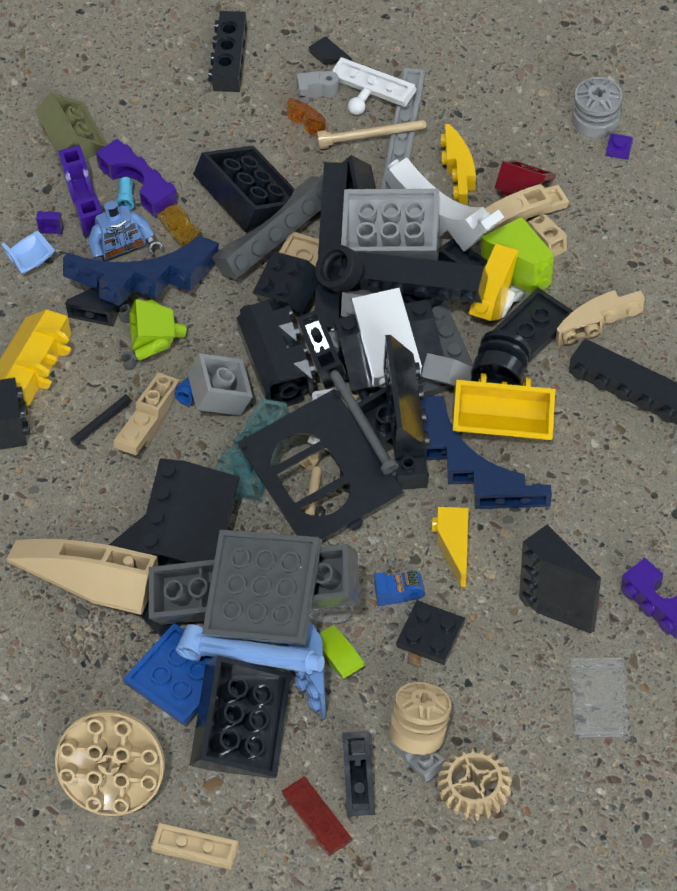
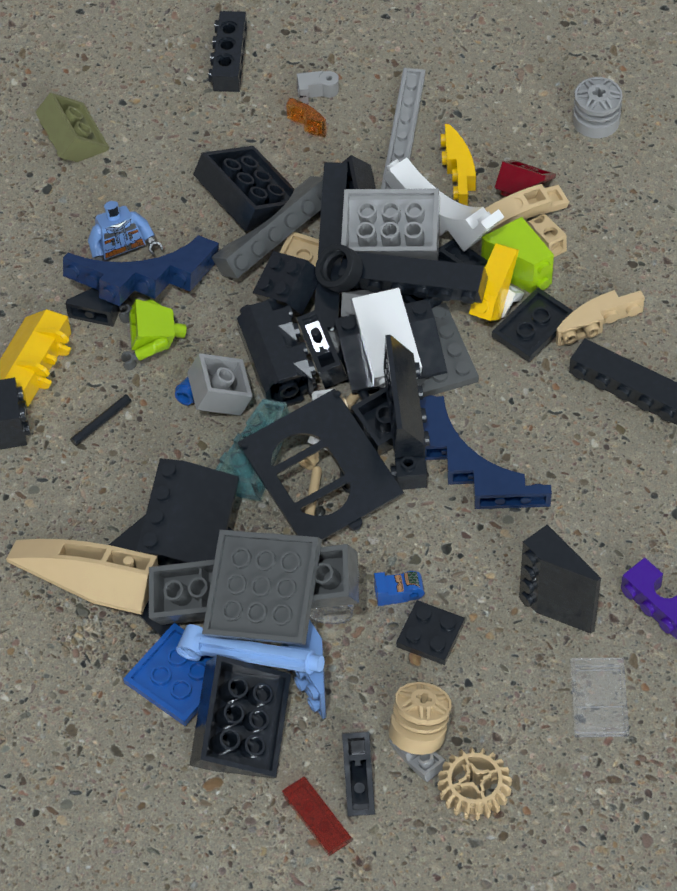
light blue piece [1,231,55,274] -> none
dark purple plate [36,211,63,234] -> none
tan bracket [55,710,165,816] -> none
dark purple arch [58,145,103,236] -> none
dark purple arch [96,139,177,219] -> none
tan slope [114,373,180,455] -> none
medium azure pin [116,177,134,211] -> none
tan tile [151,823,239,870] -> none
clear yellow slope [157,204,203,247] -> none
black tile [309,36,352,65] -> none
tan piece [317,120,427,149] -> none
lime slope [319,625,365,679] -> none
dark grey bar [330,370,399,475] -> none
white plate [332,57,417,115] -> none
light grey slope [420,353,472,387] -> none
yellow slope [432,507,469,587] -> none
yellow piece [452,373,556,440] -> none
black wheel [471,330,531,386] -> none
dark purple plate [606,133,633,160] -> none

